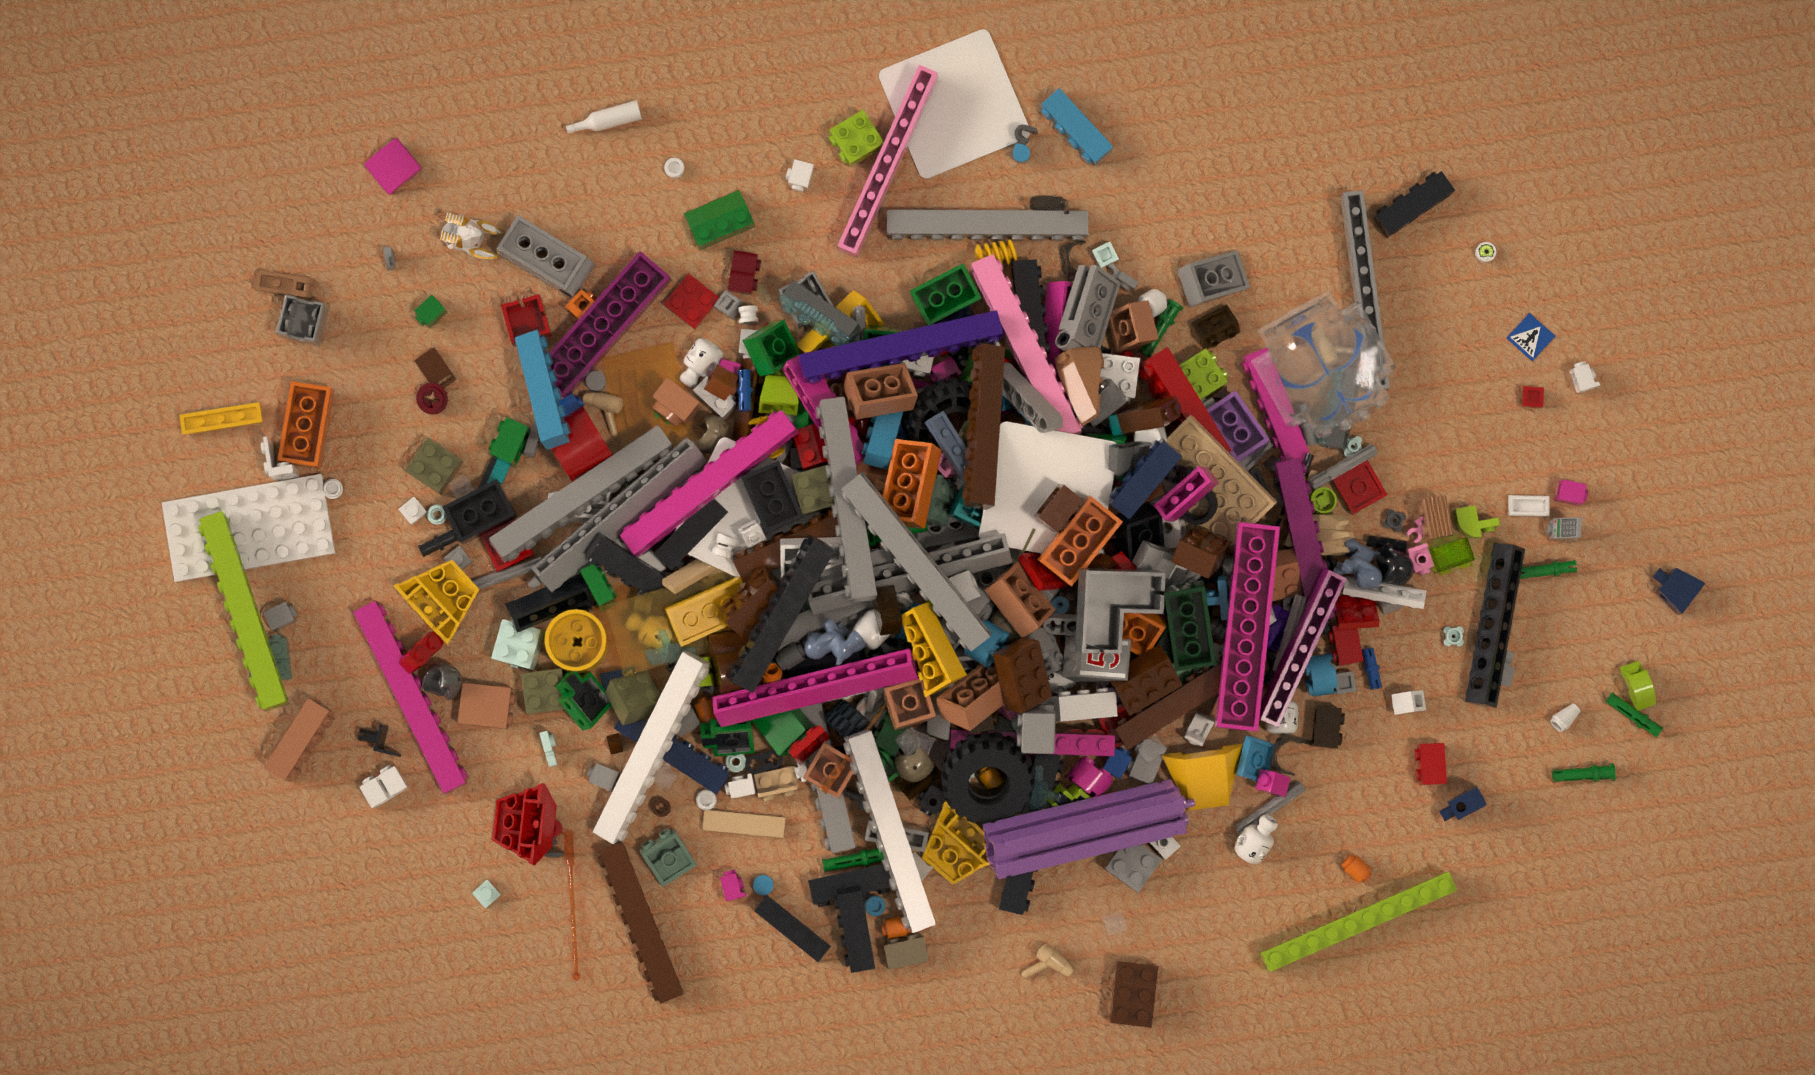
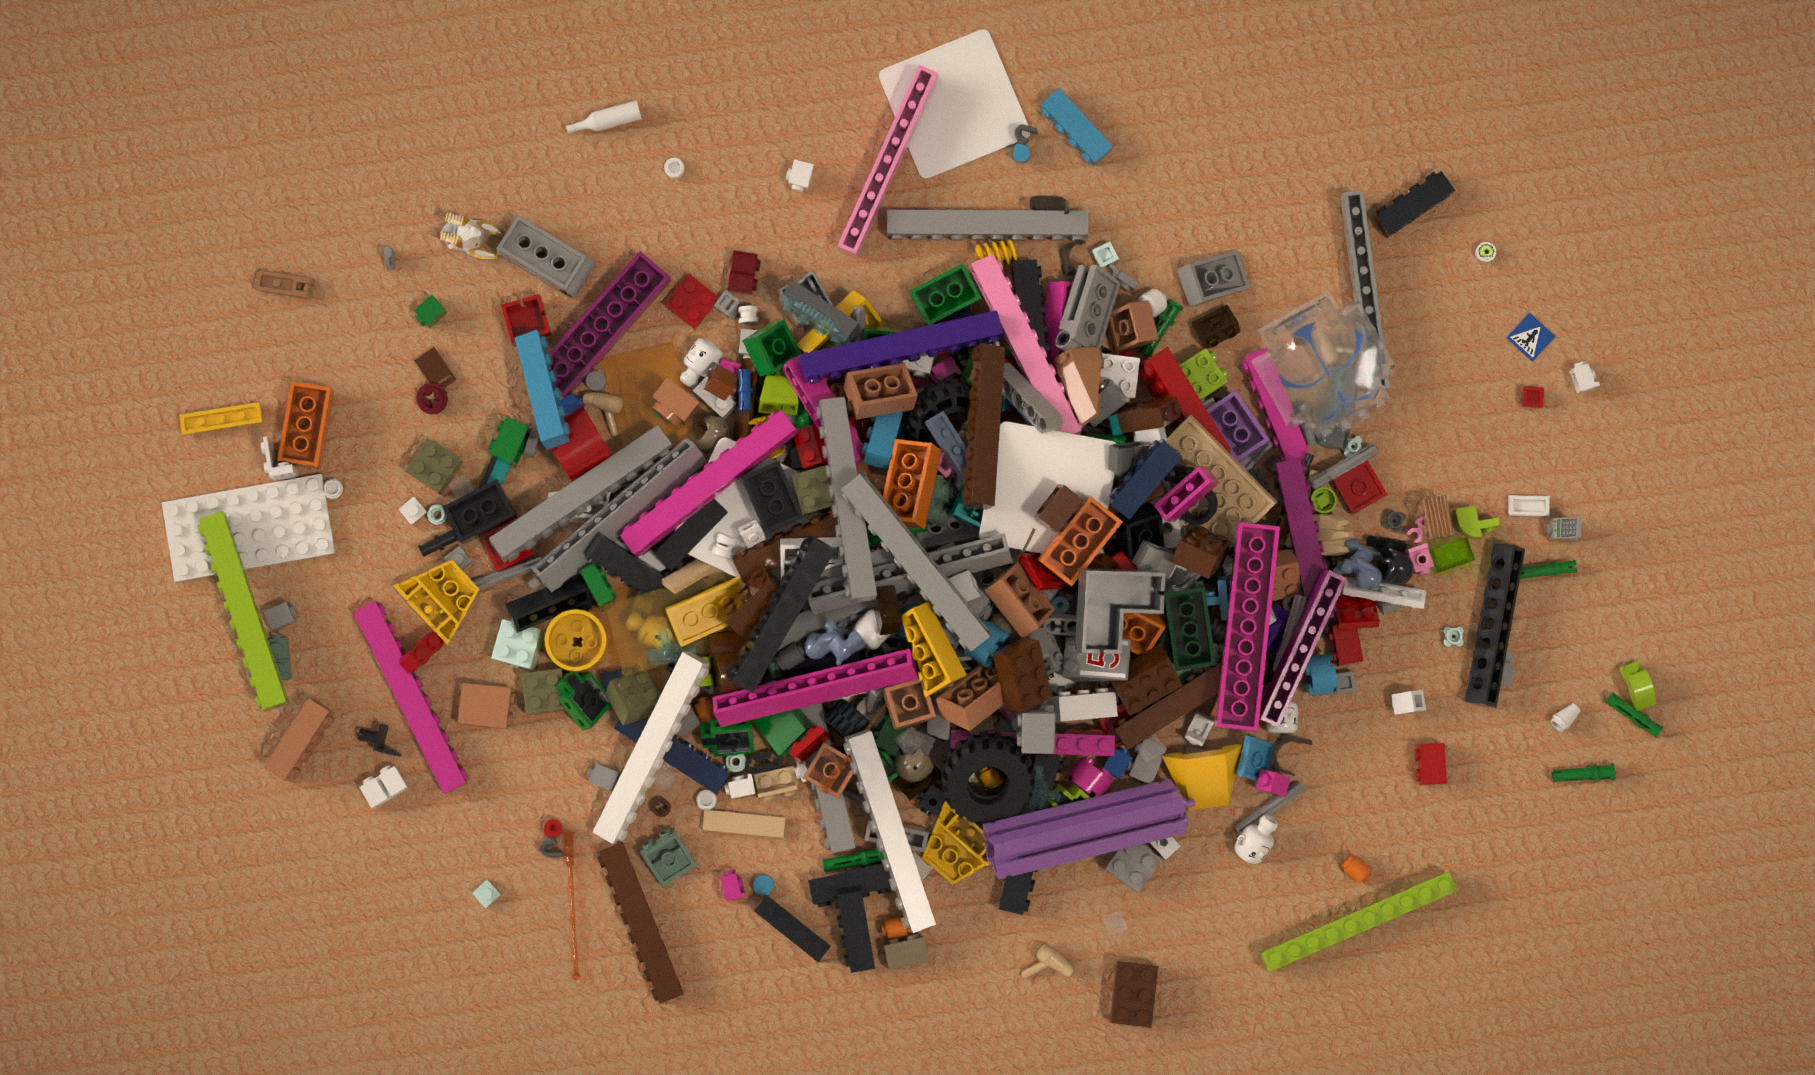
light grey piece [276,294,329,347] -> none
dark pink slope [364,138,422,195] -> none
flat silver piece [422,662,463,700] -> none
red wedge [492,783,557,865] -> none
light aqua plate [539,731,558,767] -> none
orange brick [565,289,596,320] -> none
reddish brown piece [607,733,623,755] -> none
green slope [684,190,755,250] -> none
orange brick [762,663,782,685] -> none
lime brick [828,109,884,167] -> none
dark azure tile [865,896,885,916] -> none
white plate [896,592,913,610] -> none
dark brown brick [1311,705,1345,749] -> none
blue pin [1362,648,1383,690] -> none
dark blue torso [1439,785,1487,822] -> none
dark pink brick [1555,479,1588,506] -> none
dark blue torso [1652,568,1705,615] -> none

